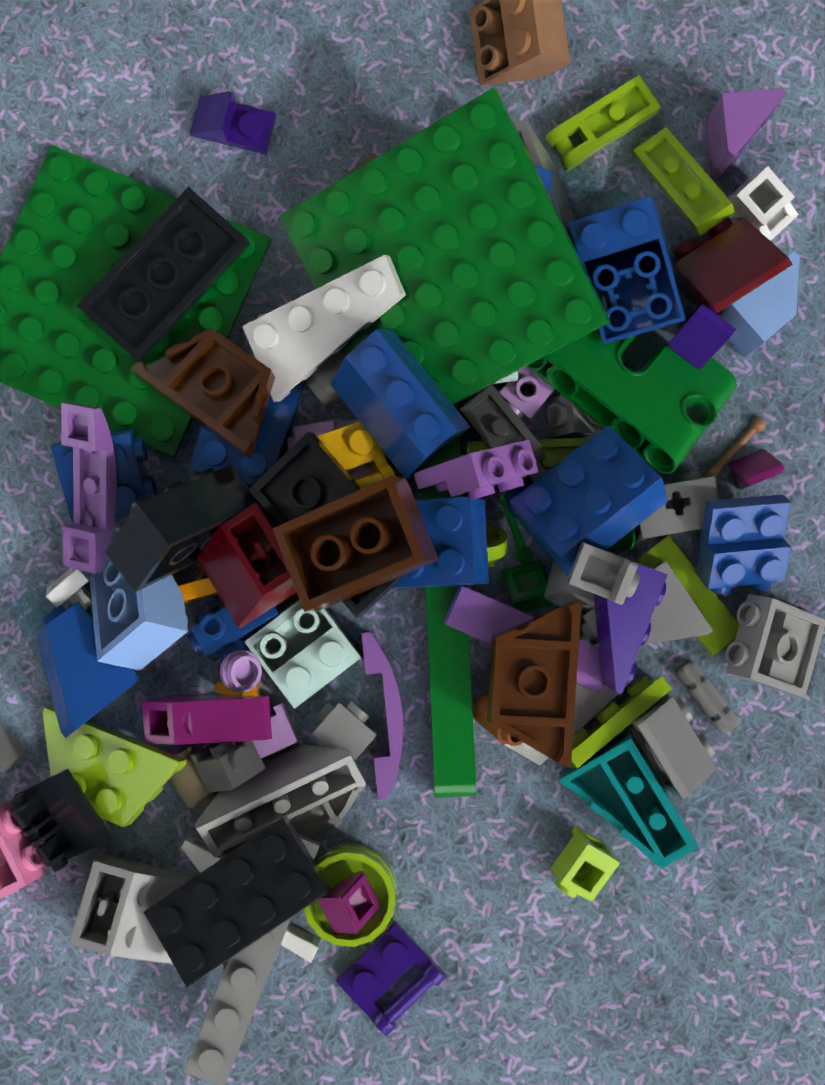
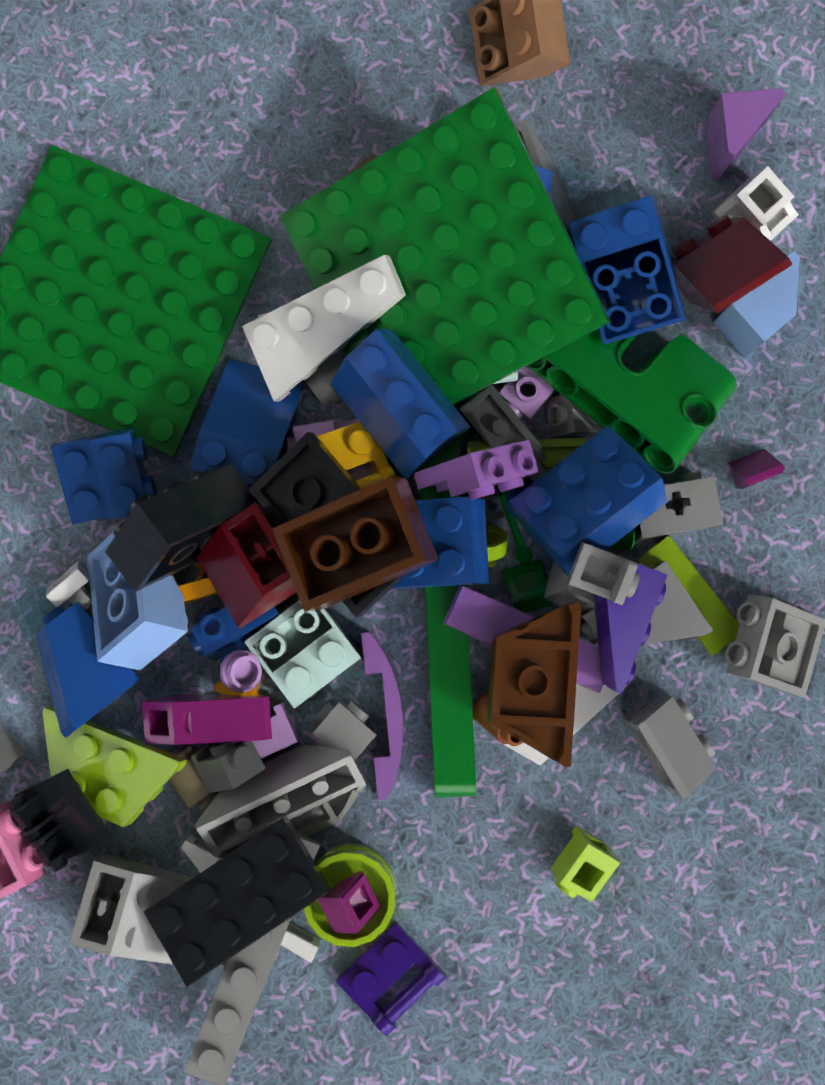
medium lavender slope [61,402,117,574] -> none
black plate [77,186,250,362] -> none
reddish brown wing [131,328,275,458] -> none
dark purple slope [190,91,276,155] -> none
lime plate [545,75,661,172] -> none
teal wedge [559,730,698,869] -> none
lime plate [571,675,672,768] -> none
lime plate [633,127,735,236] -> none
dark purple slope [669,304,736,369] -> none
light grey axle [676,661,740,734] -> none
blue plate [695,495,791,595] -> none
medium nougat hinge [703,416,766,478] -> none

